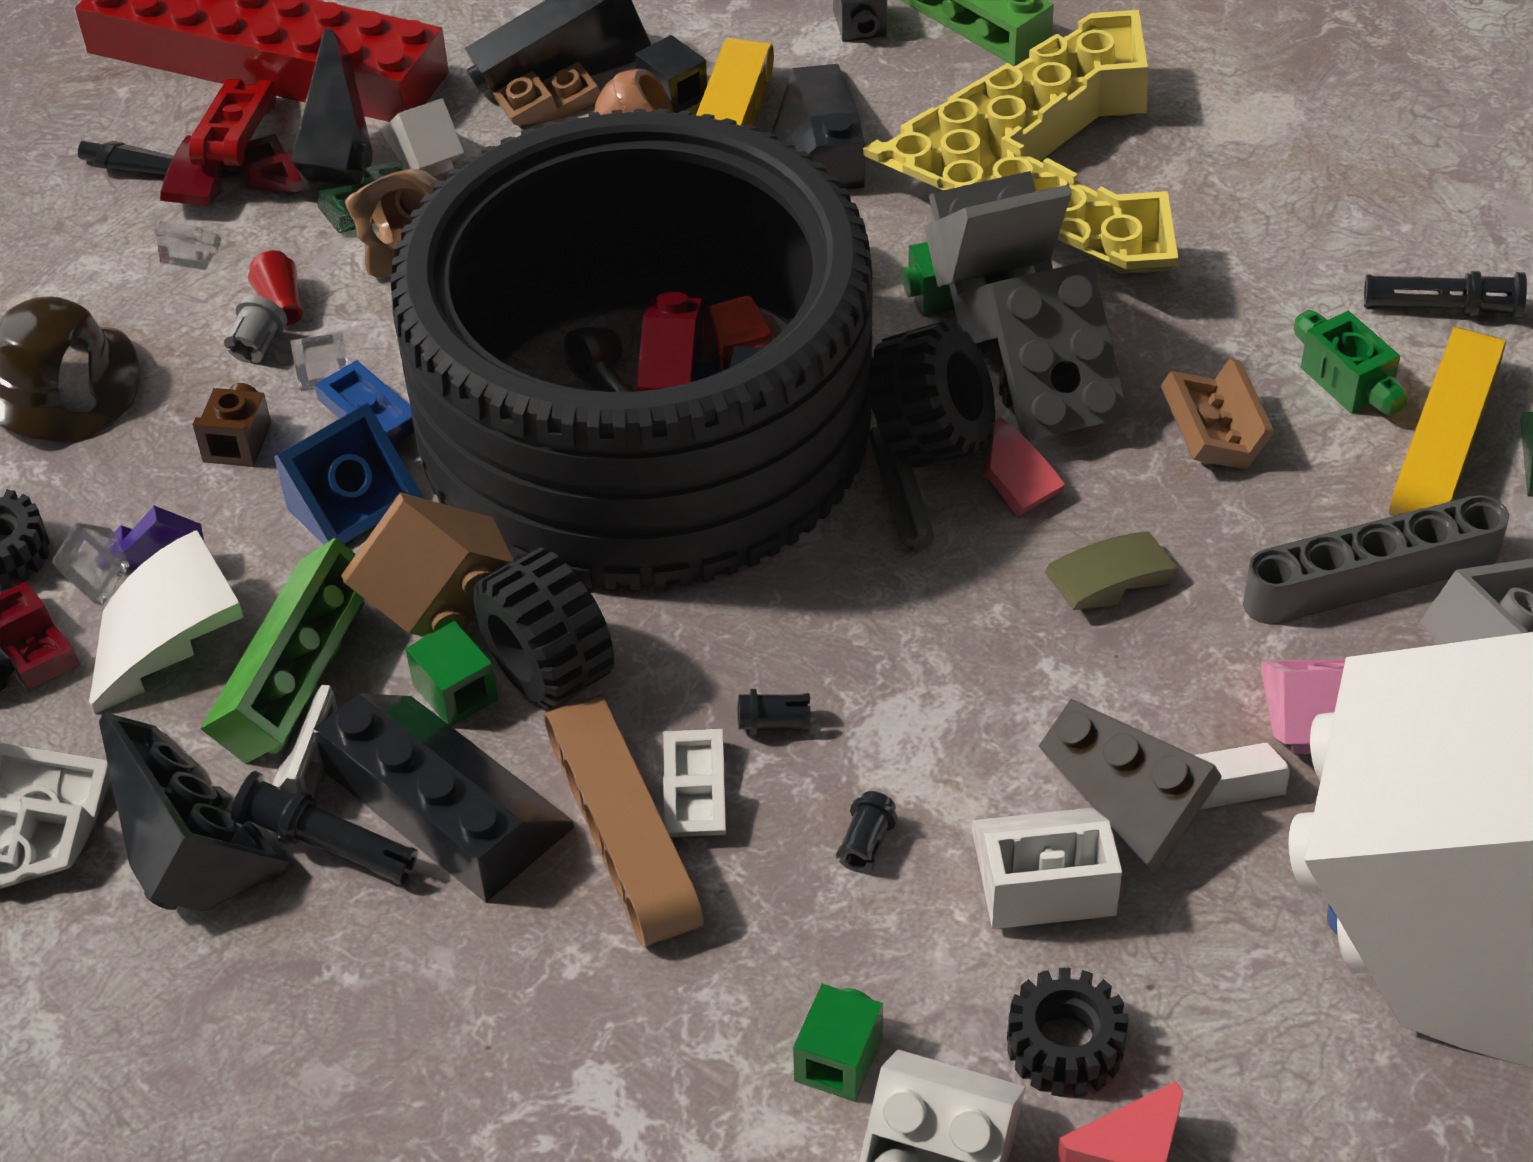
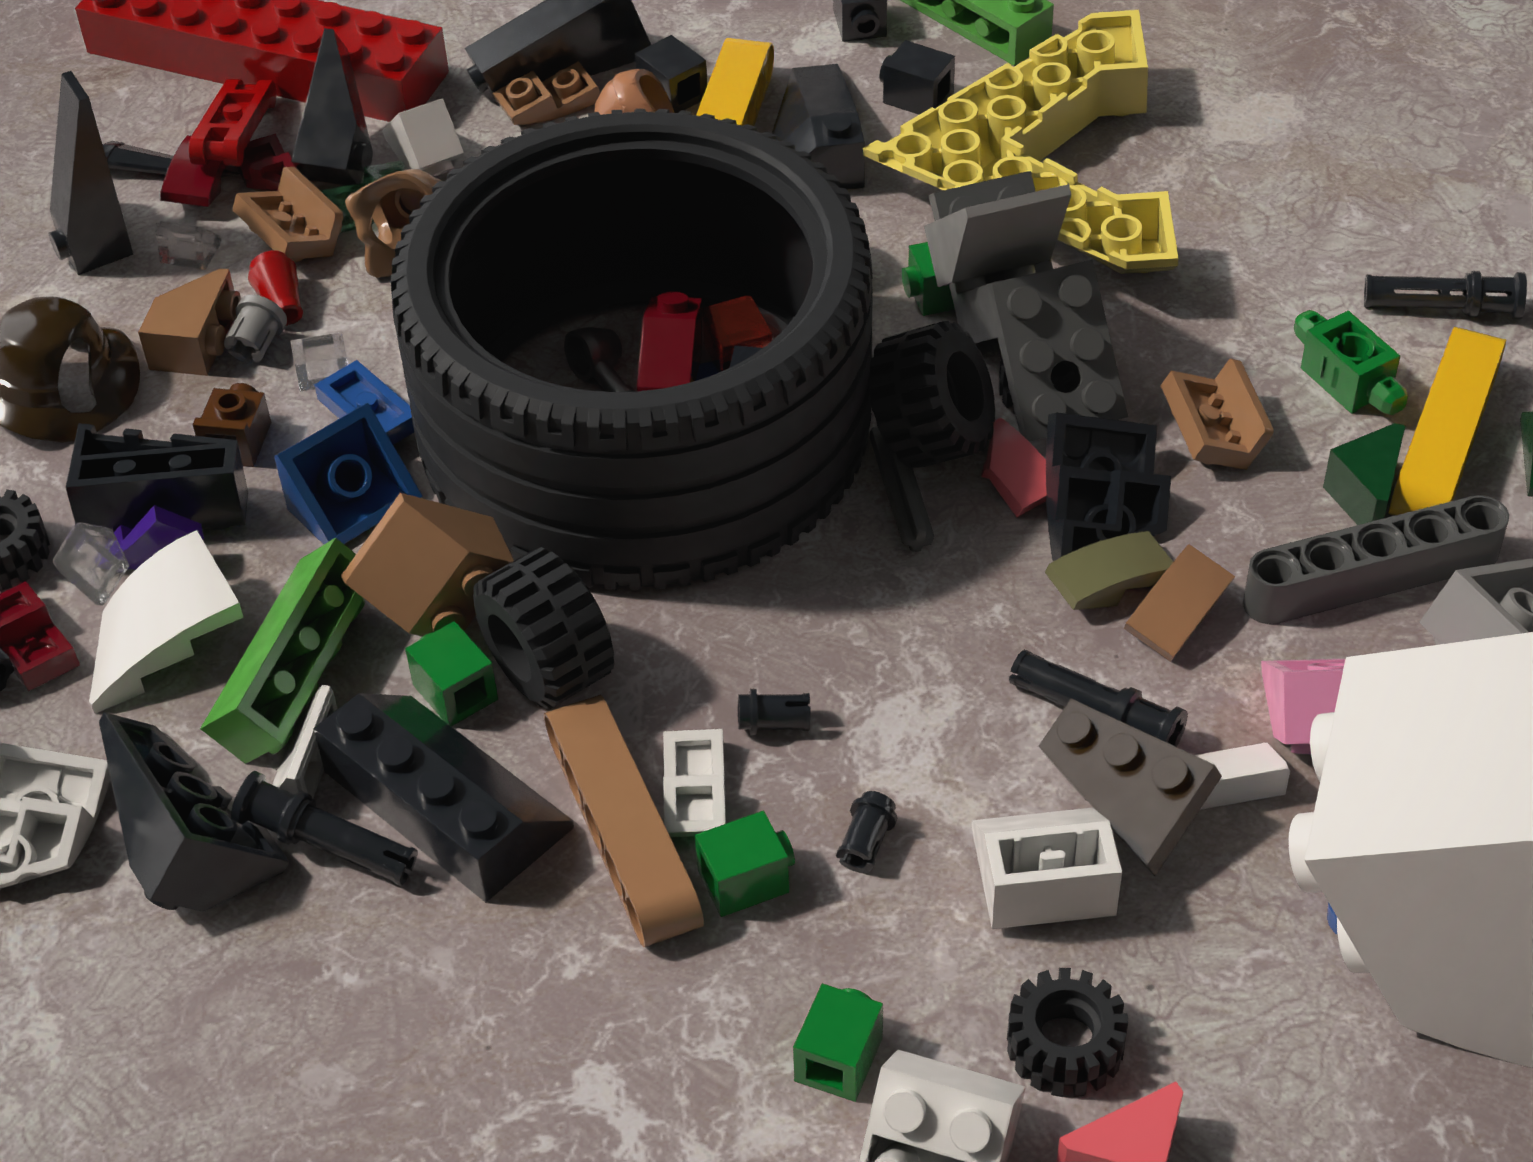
none -> black wedge [48,71,134,275]
none -> black wedge [66,423,248,540]
none -> medium nougat slope [138,269,241,376]
none -> medium nougat bracket [232,167,343,262]
none -> green brick [695,810,795,917]
none -> black brick [879,40,955,115]
none -> black pin [1009,649,1188,747]
none -> black slope [1046,412,1171,561]
none -> medium nougat slope [1124,544,1235,662]
none -> dark green slope [1323,423,1406,525]

